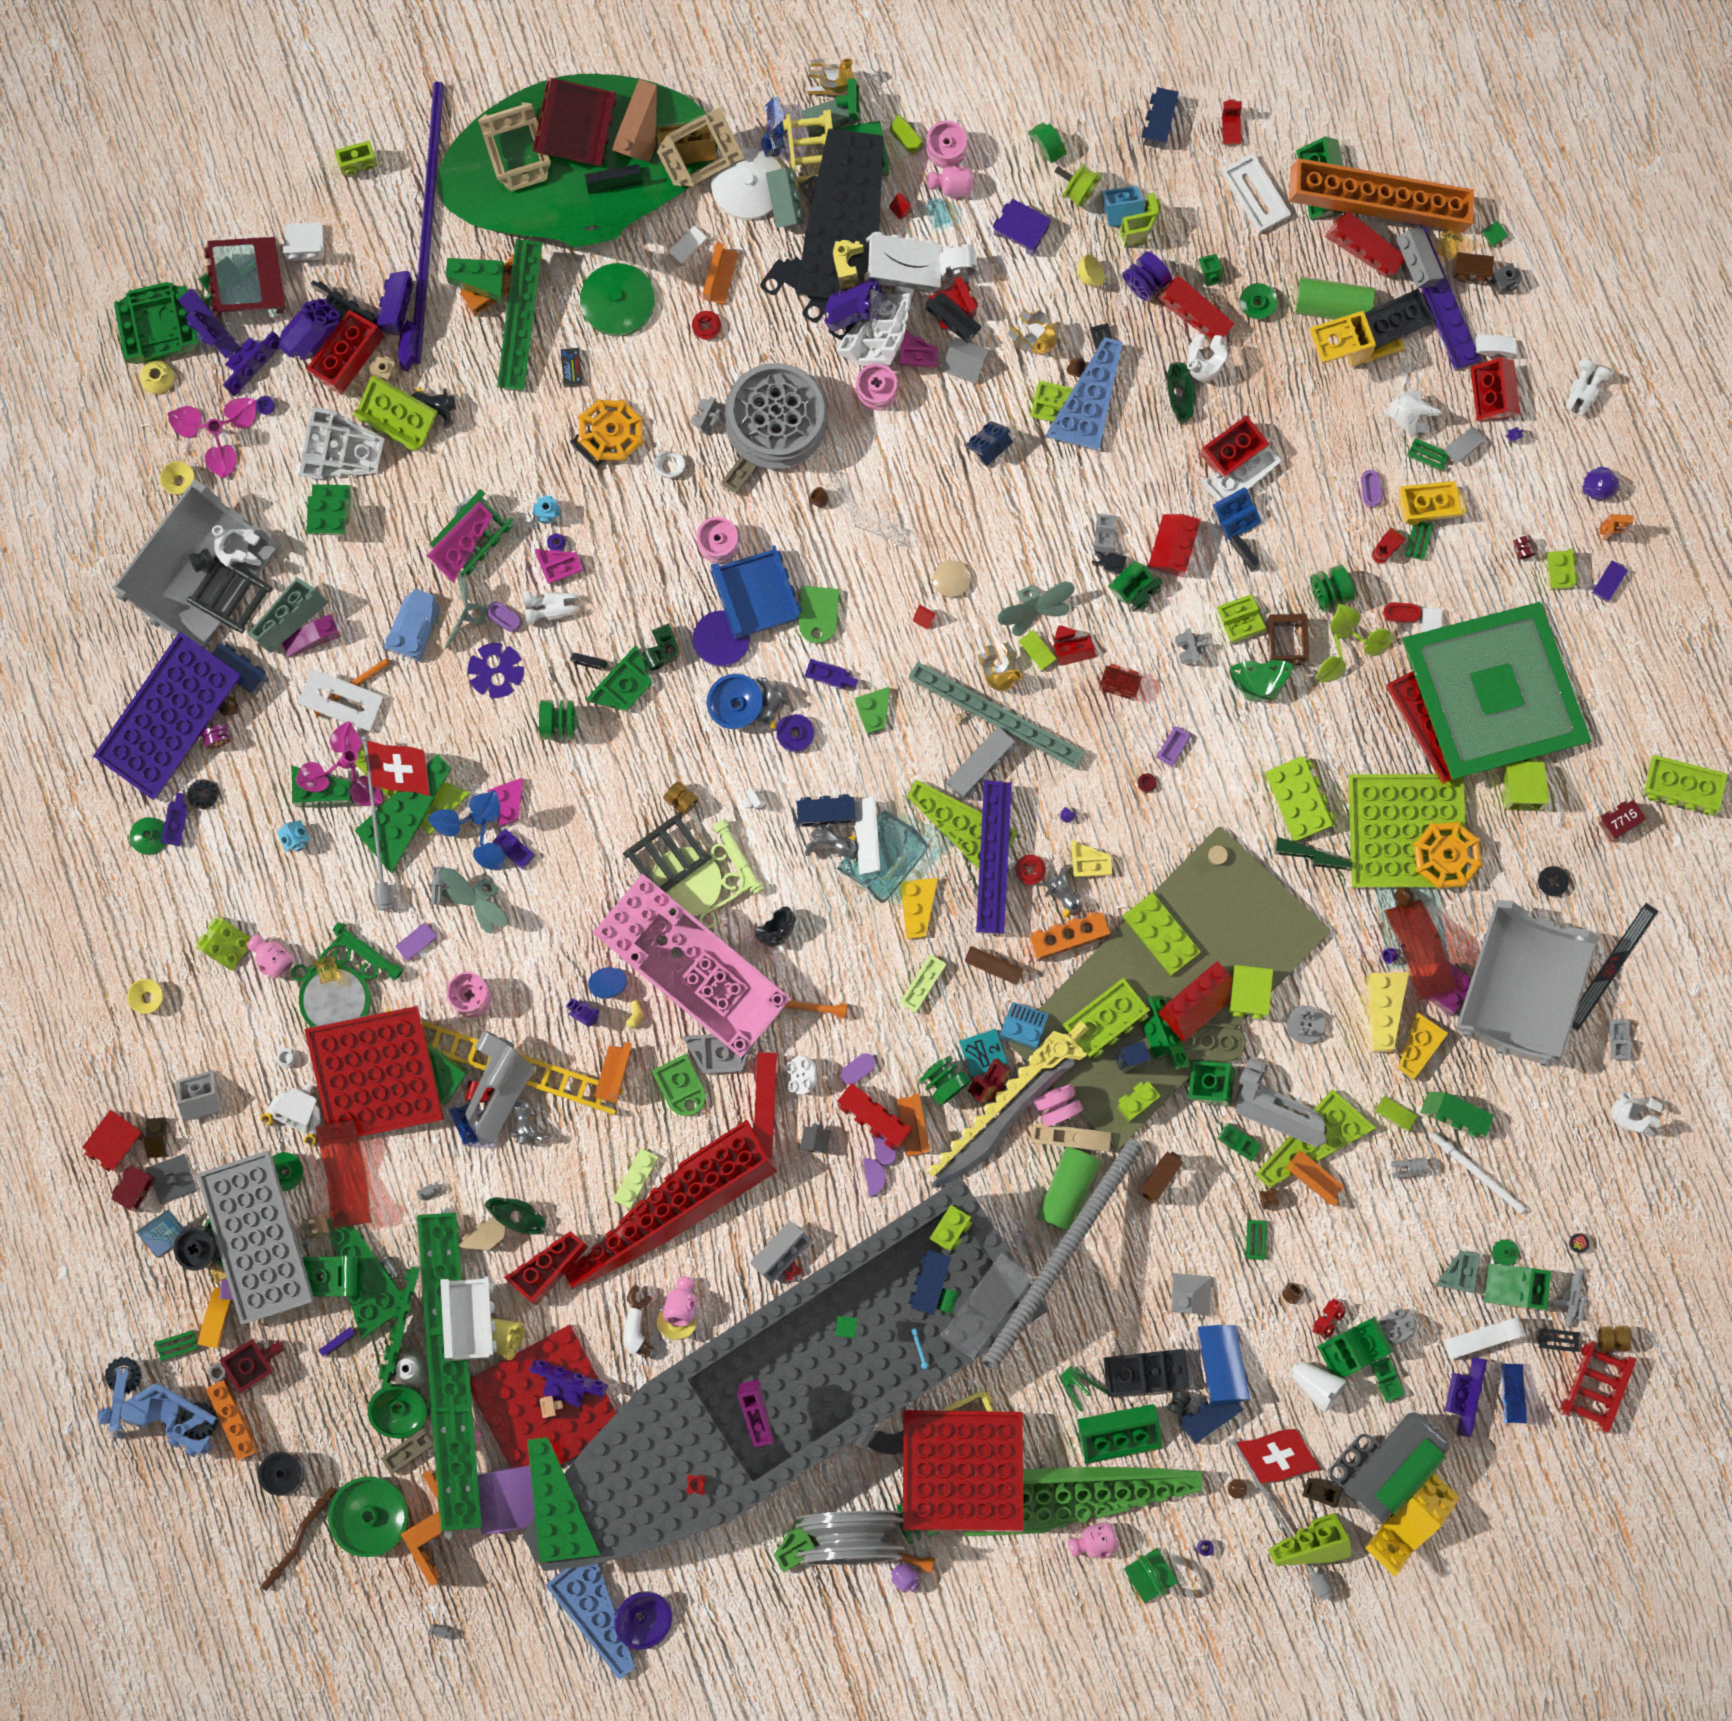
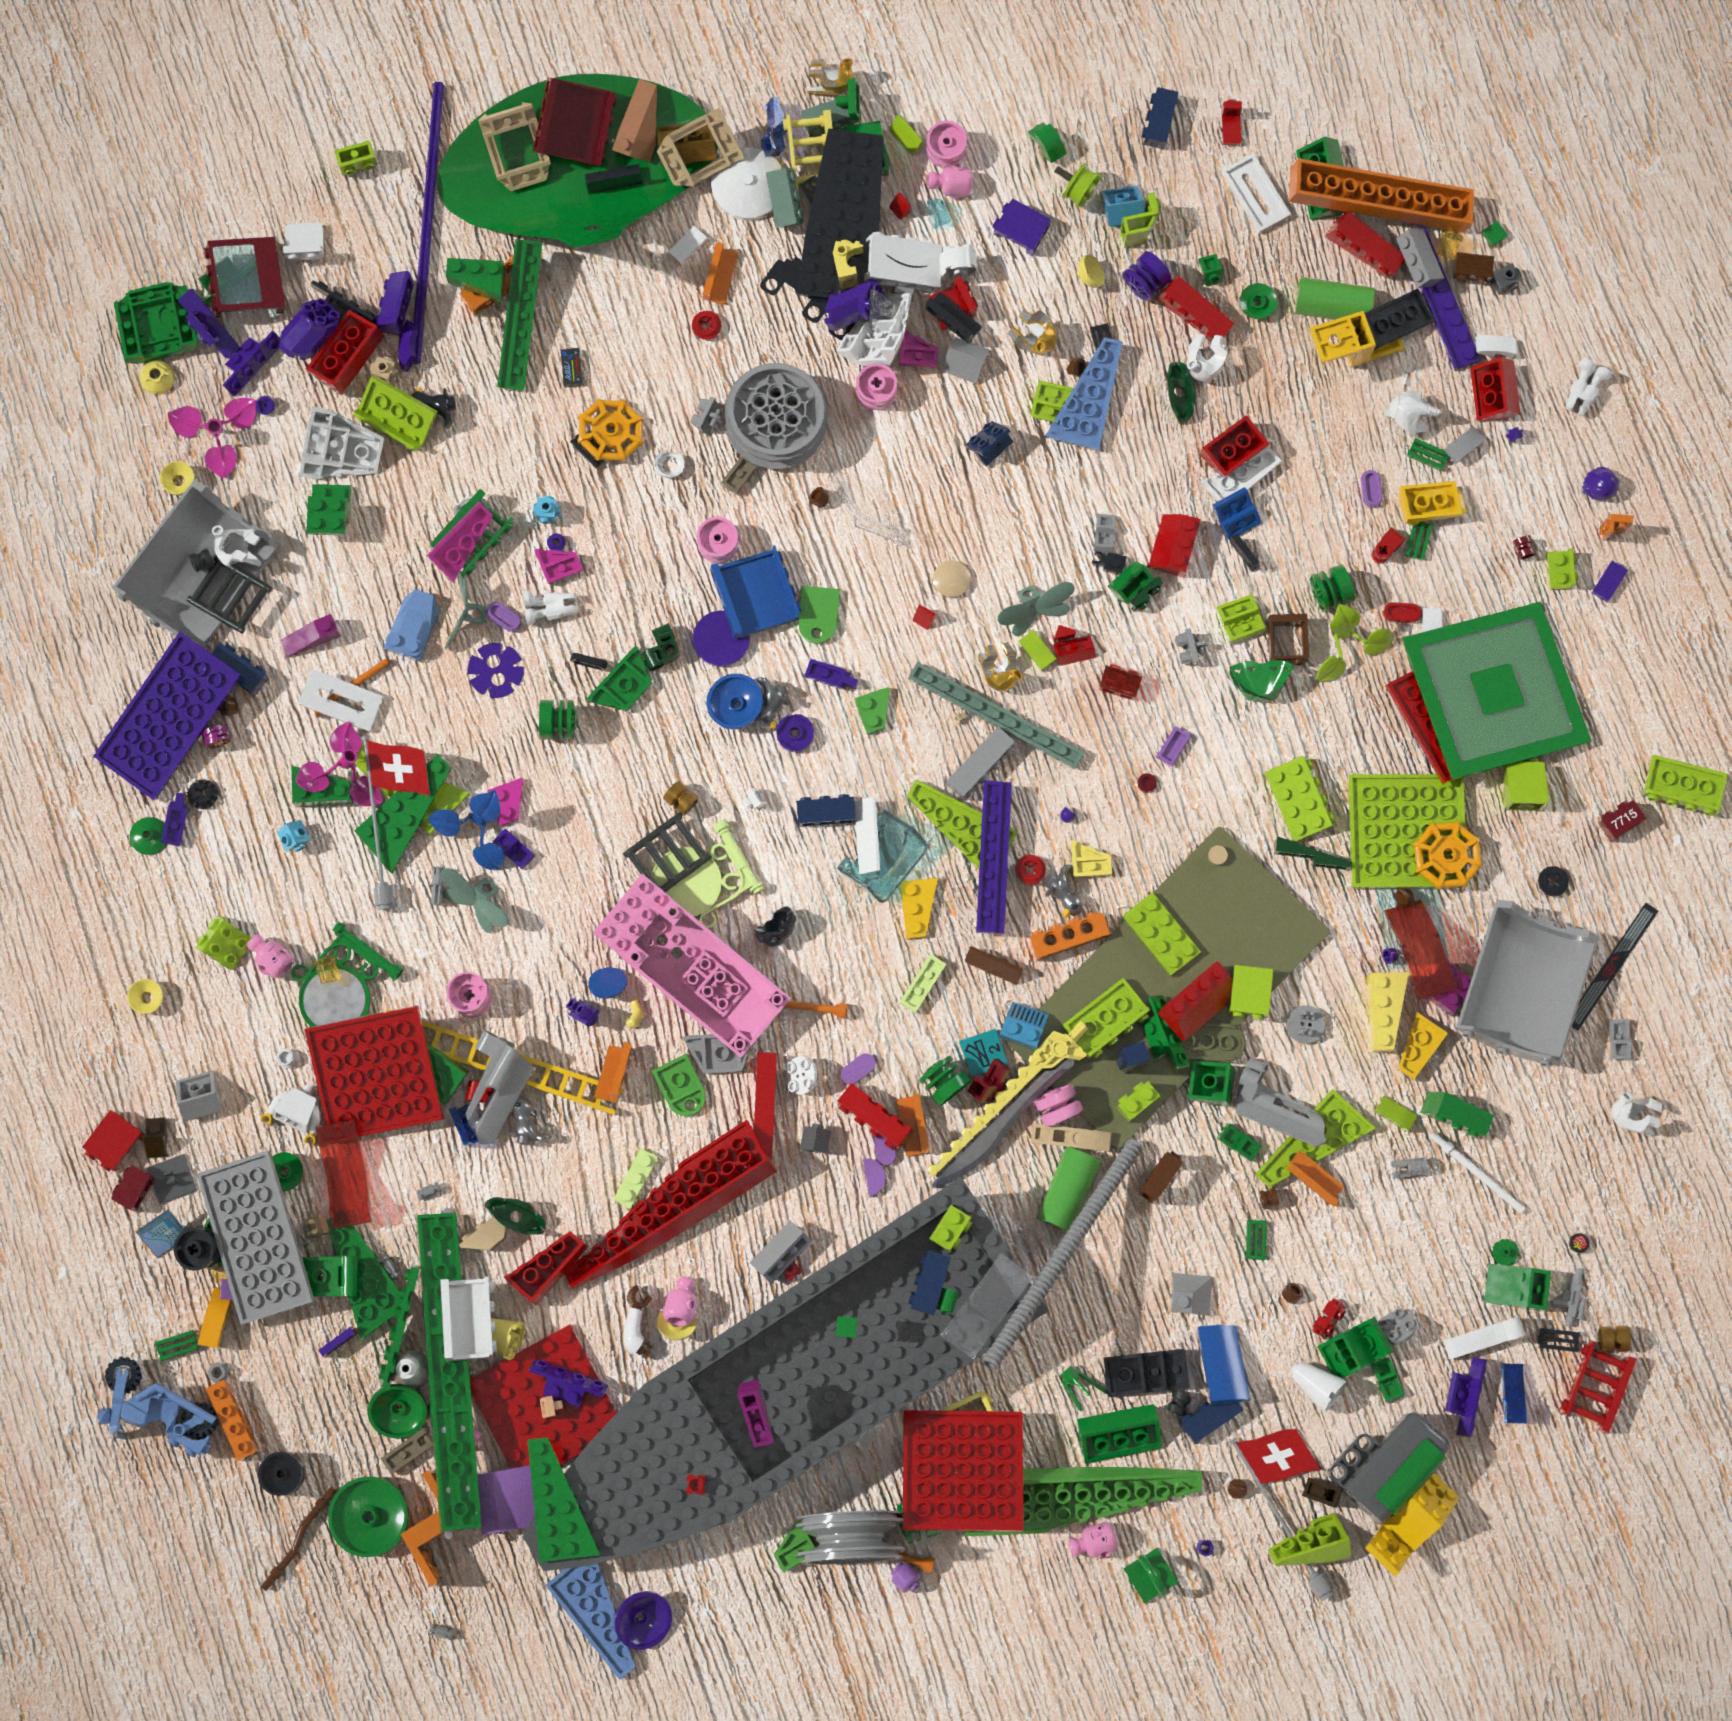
dark red brick [219,1339,285,1394] -> none
sand green wedge [248,577,329,653] -> none
medium lavender tile [395,922,438,962] -> none
green dish [580,263,655,336] -> none
flat silver animal [805,822,857,857] -> none
black tile [868,1430,903,1454] -> none
medium azure hinge [911,1328,929,1370] -> none
sand green wing [1435,1251,1480,1293] -> none

